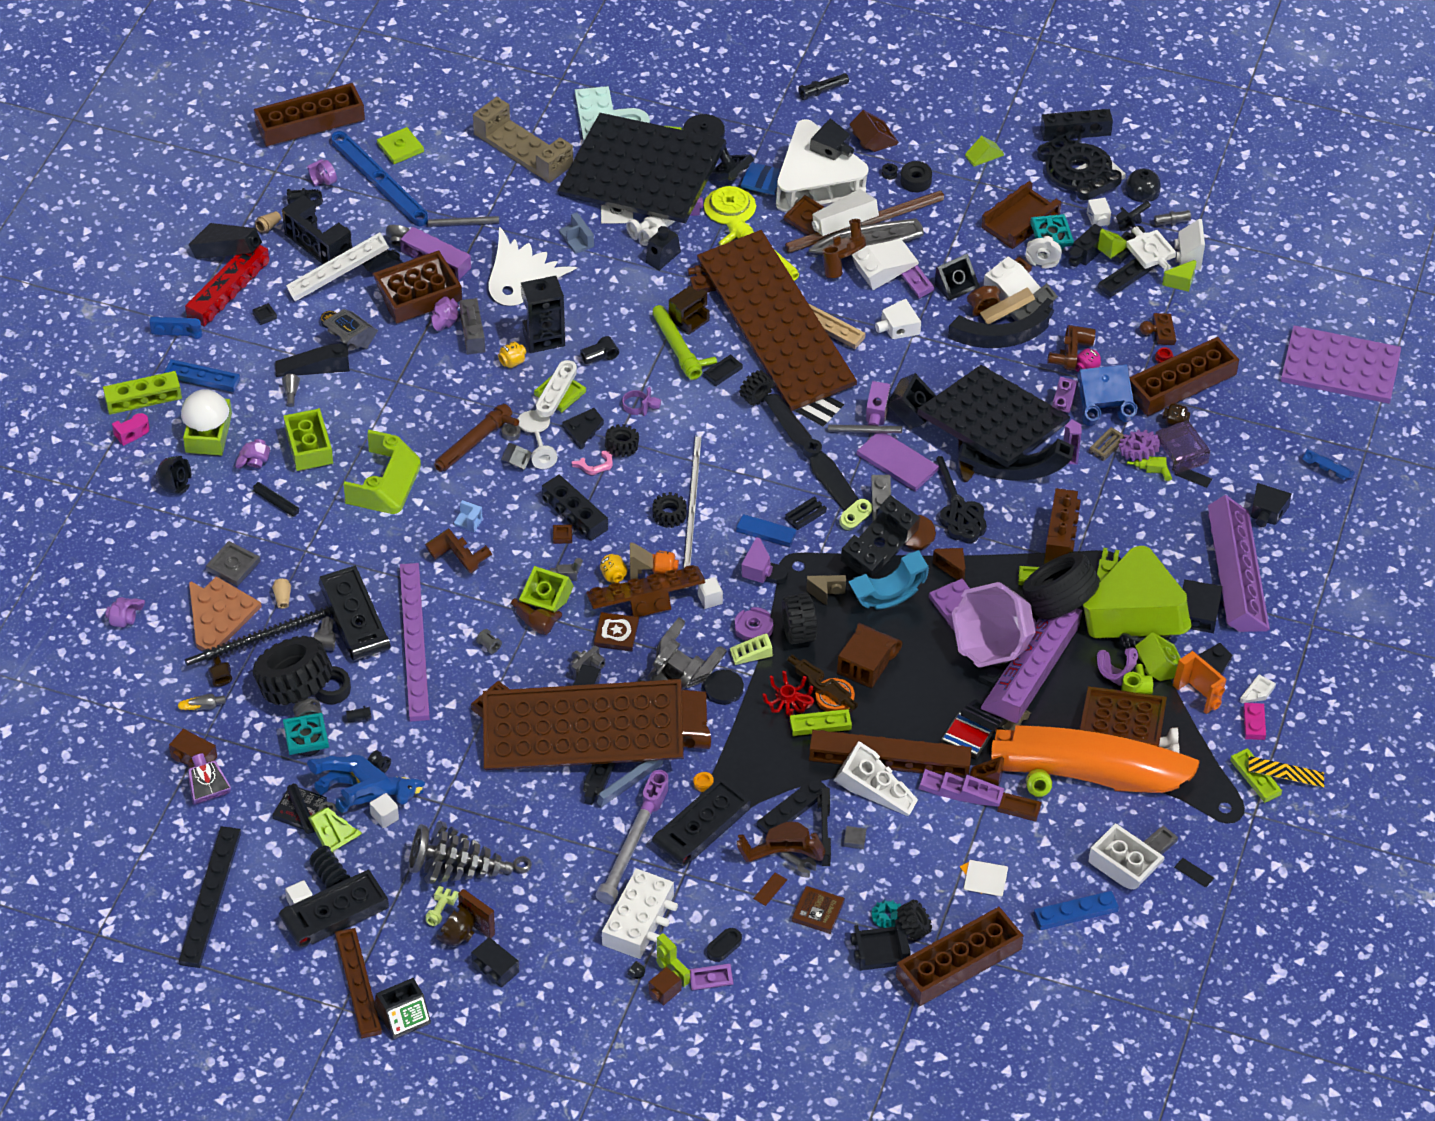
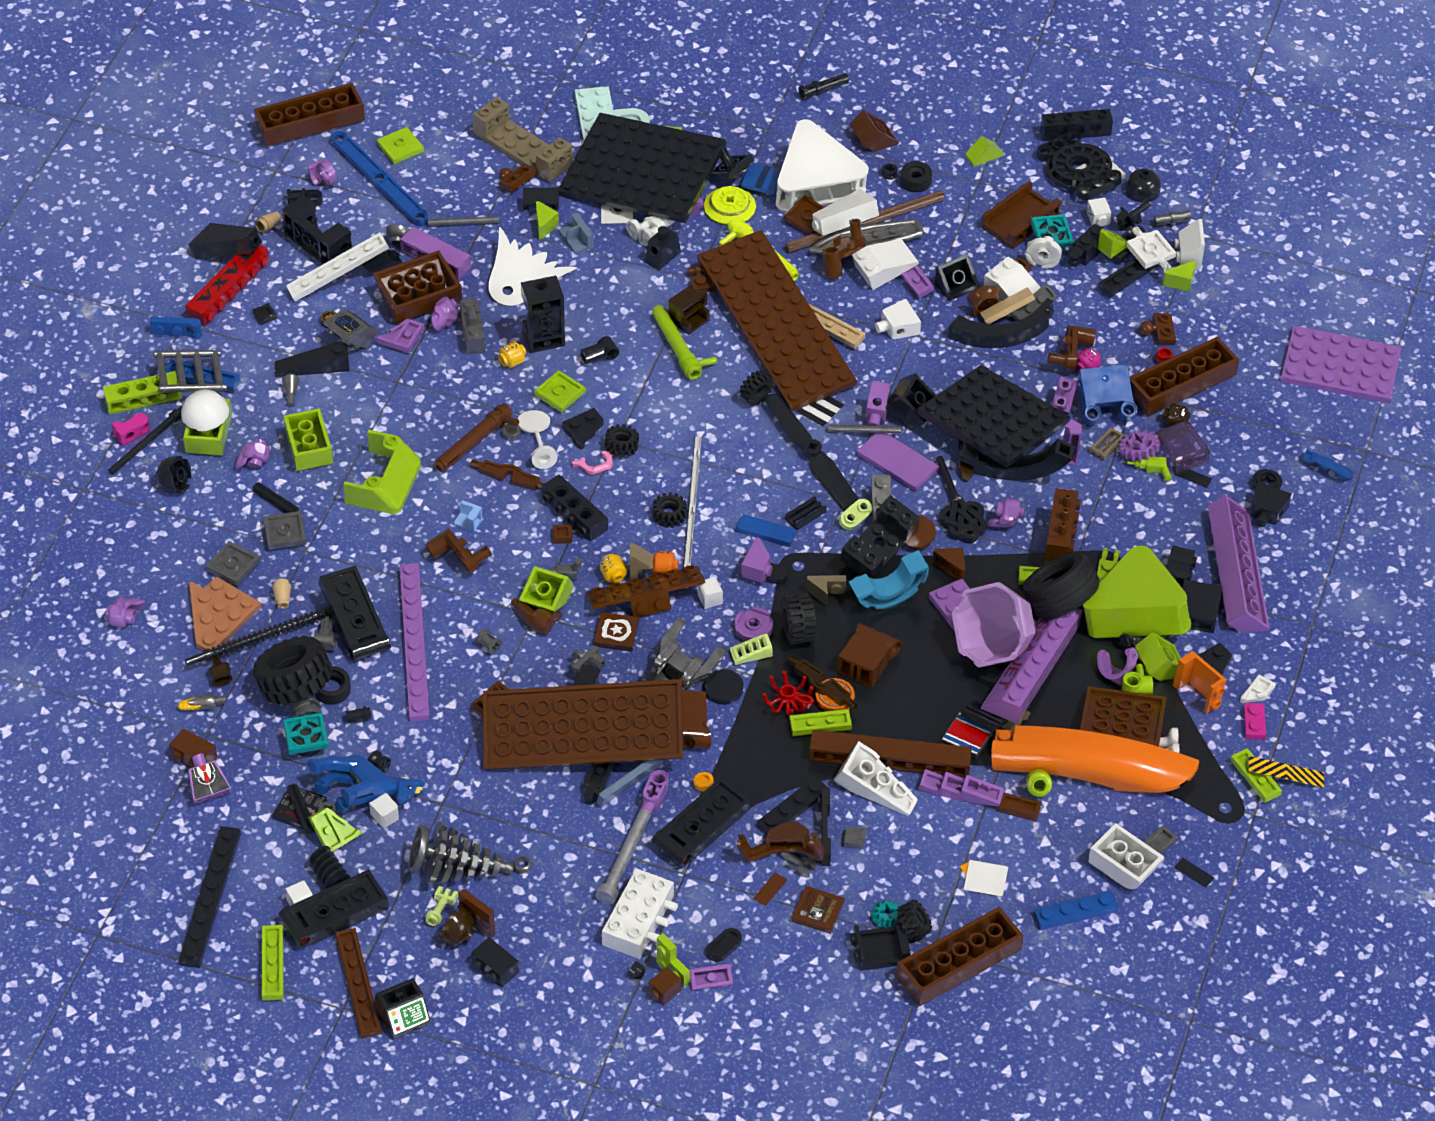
panel [502,443,532,470] -> none
white plate [536,360,577,417] -> none
medium lavender piece [622,387,661,416] -> none
black wheel [683,114,725,139] -> none
black tile [703,354,743,387] -> none
black torso [810,118,854,160] -> none
reddish brown slope [970,756,1004,786] -> none
none -> black bar [108,405,182,475]
none -> flat silver bar [153,350,227,392]
none -> lime plate [262,925,284,1001]
none -> flat silver plate [263,511,307,550]
none -> medium lavender wing [376,319,424,353]
none -> reddish brown piece [470,459,545,491]
none -> reddish brown plate [498,165,536,192]
none -> black hinge [523,187,559,210]
none -> lime slope [536,201,559,239]
none -> medium lavender head [987,498,1024,528]
none -> black brick [1166,545,1198,587]
none -> black gear [1252,469,1282,490]

